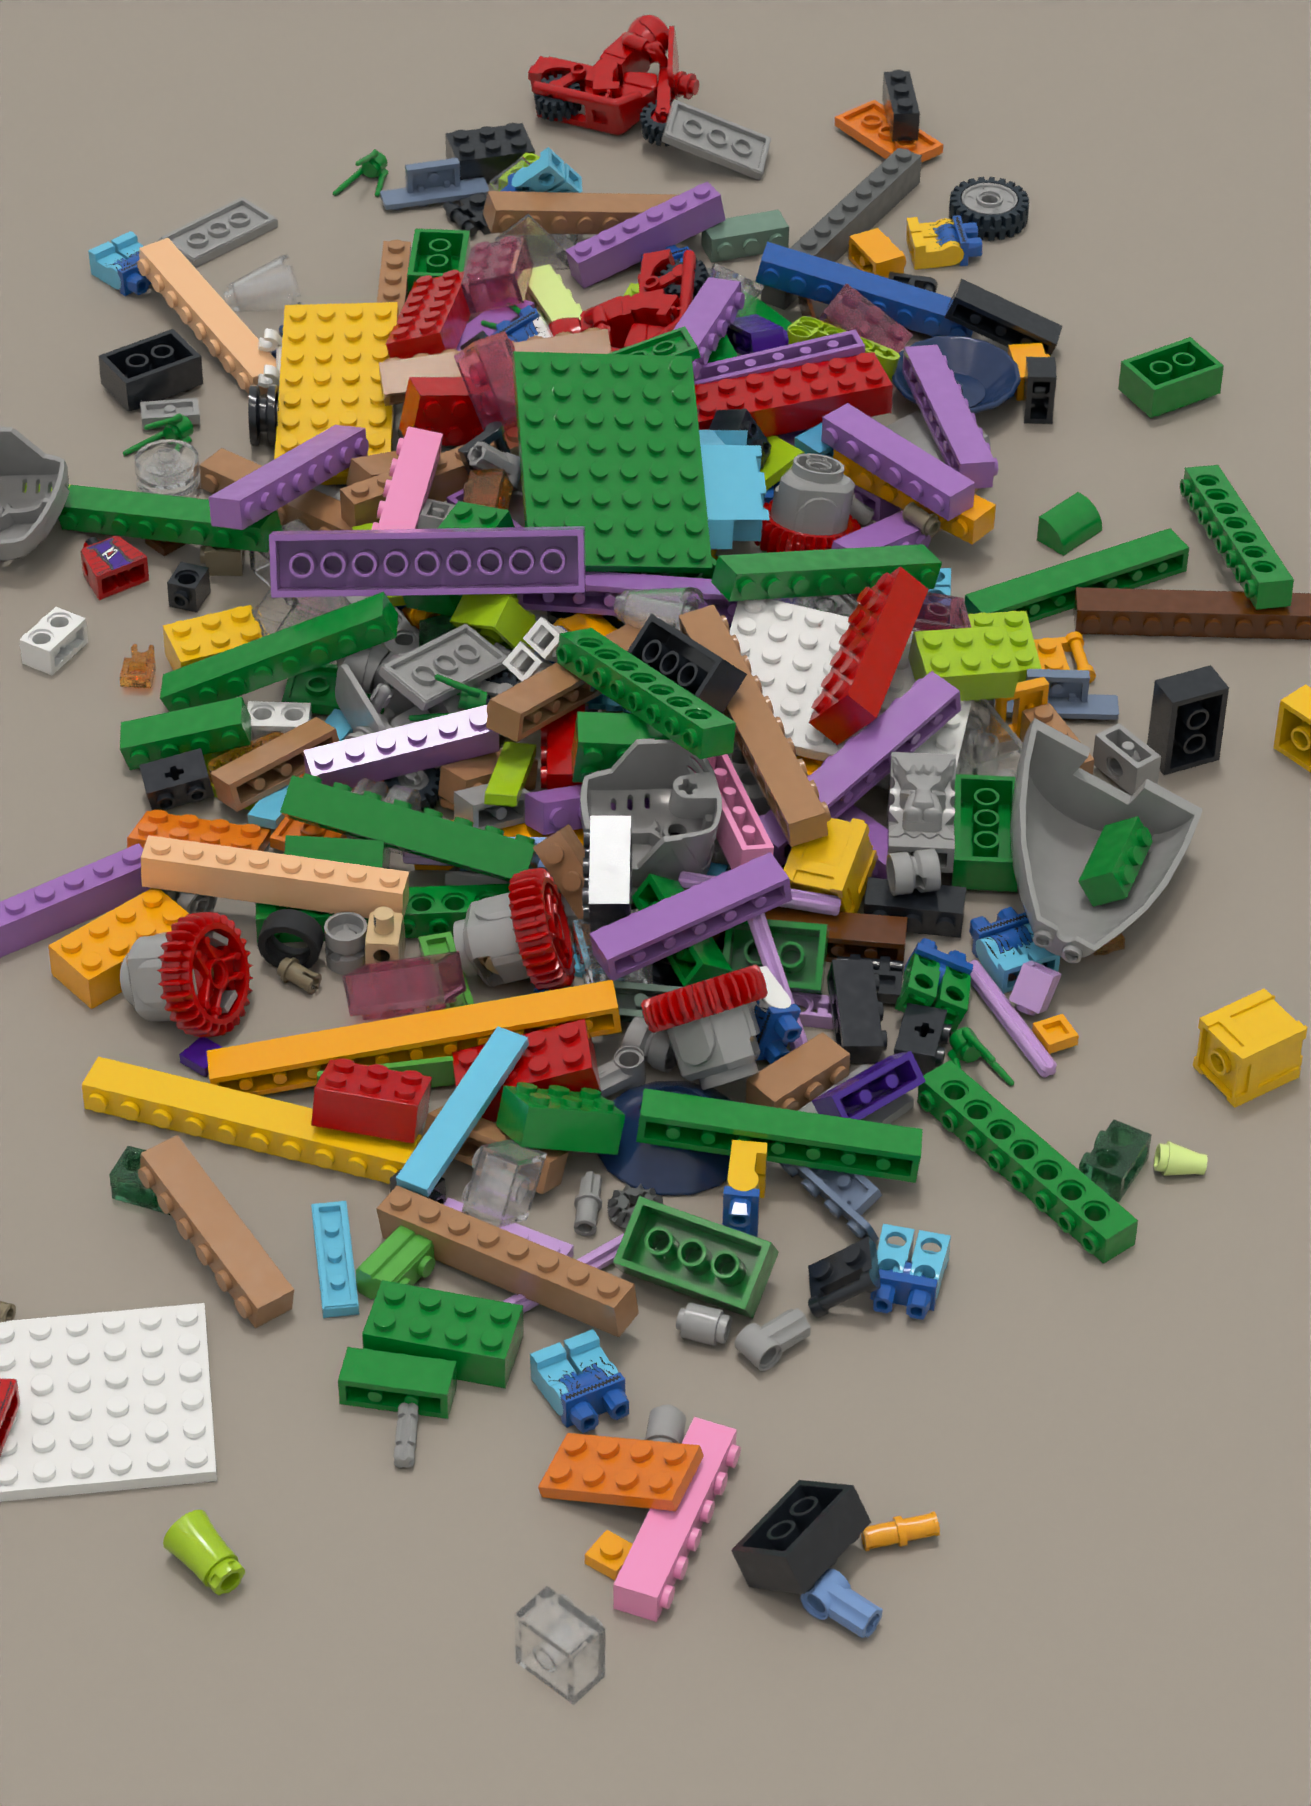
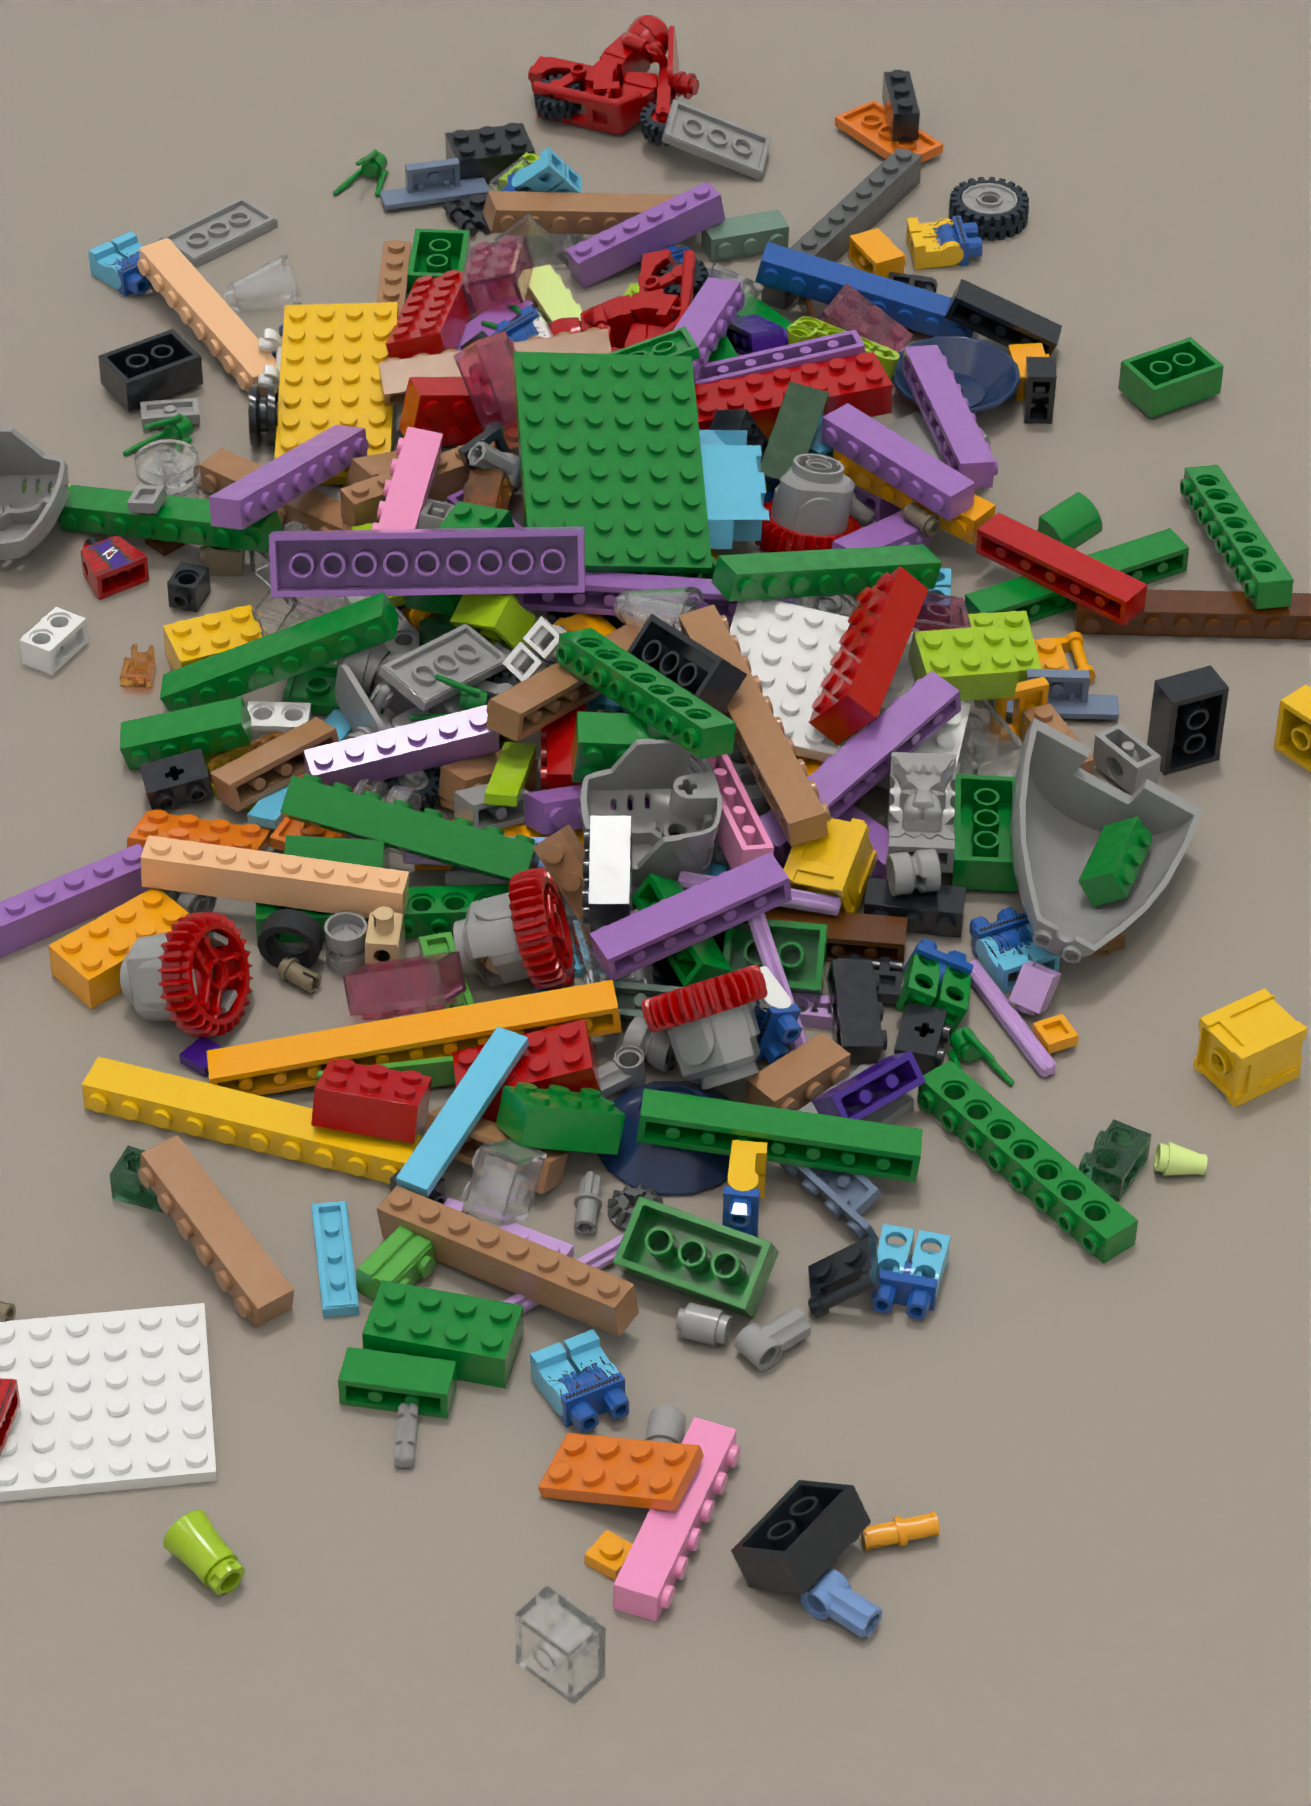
none -> light grey plate [127,485,167,514]
none -> dark green piece [760,381,829,487]
none -> red brick [976,512,1147,626]

